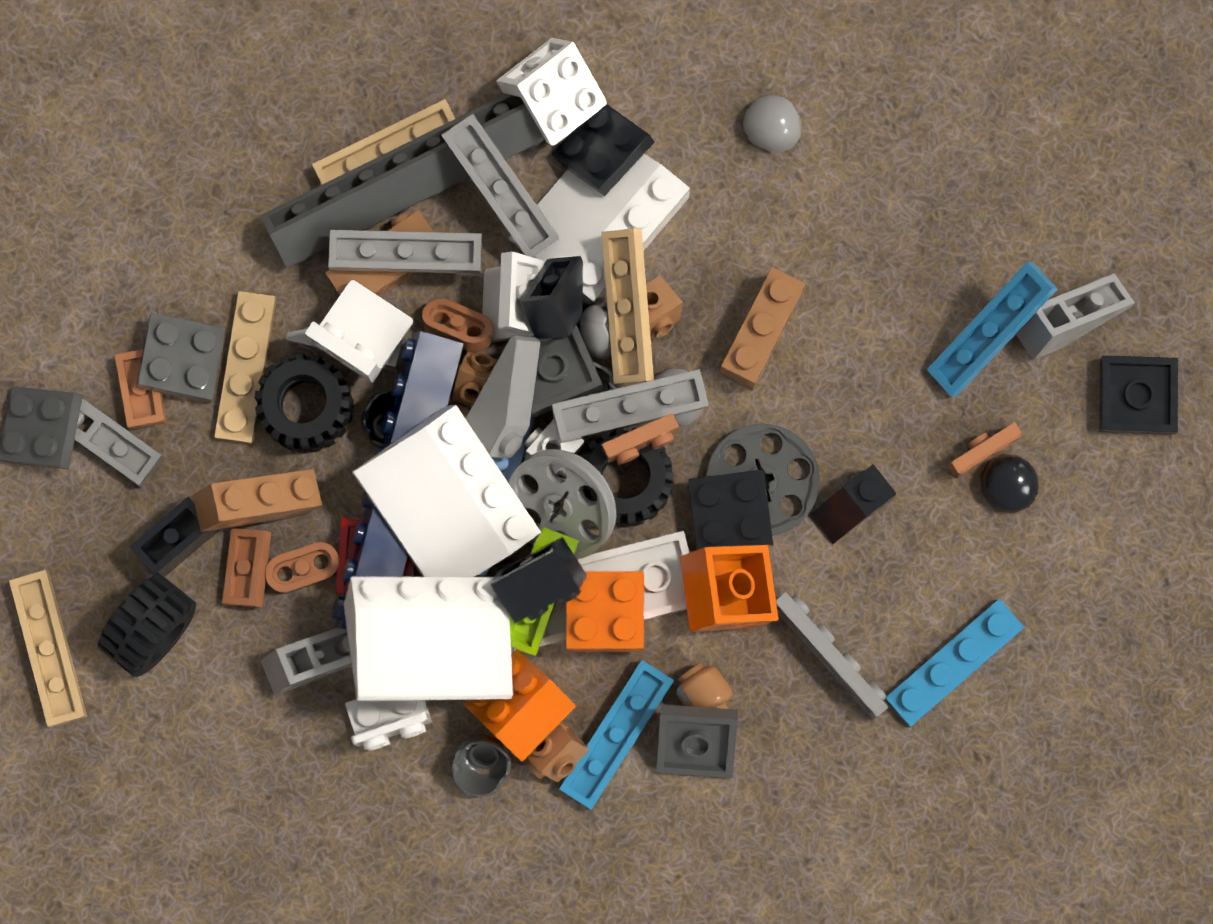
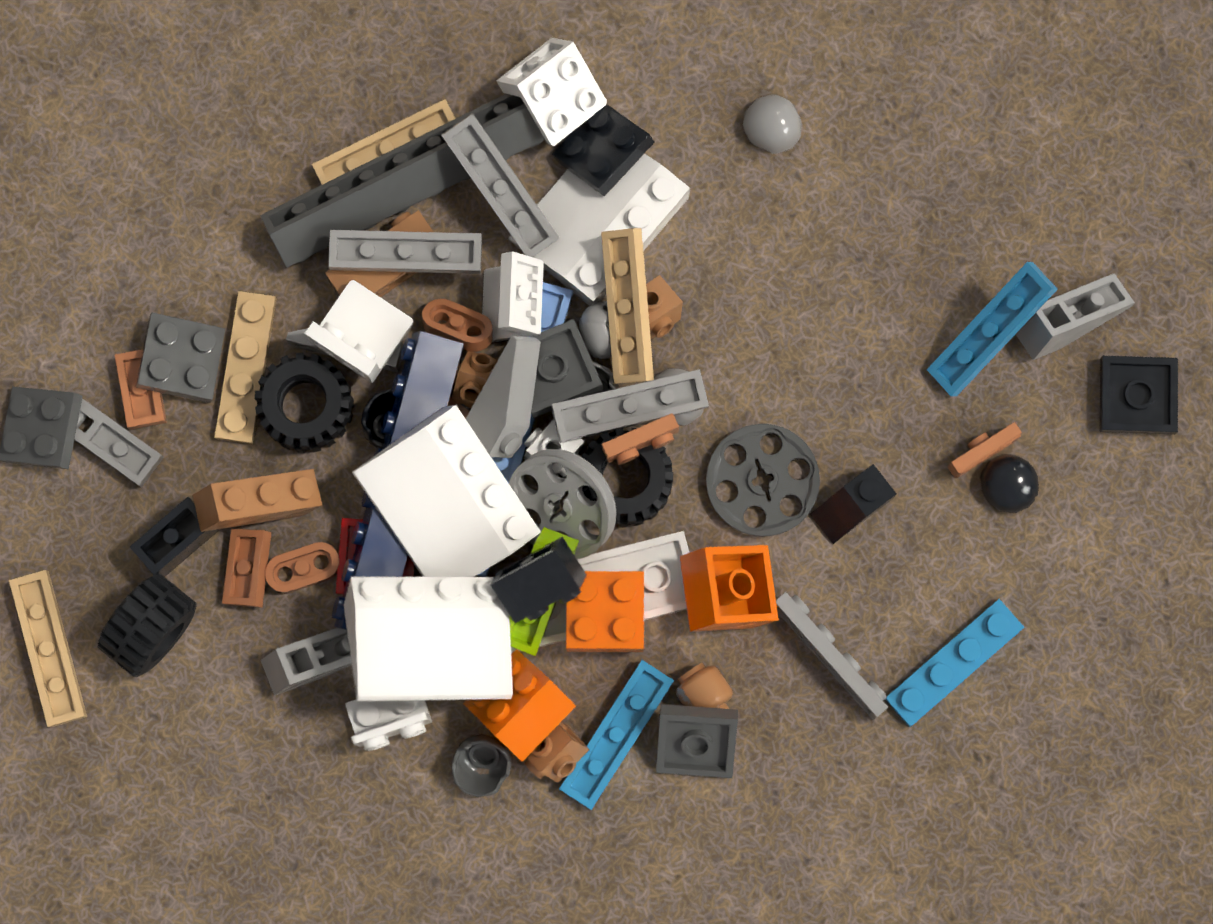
black slope [521,256,583,340] -> none
black plate [688,469,774,550] -> none
medium nougat brick [720,267,806,390] -> none

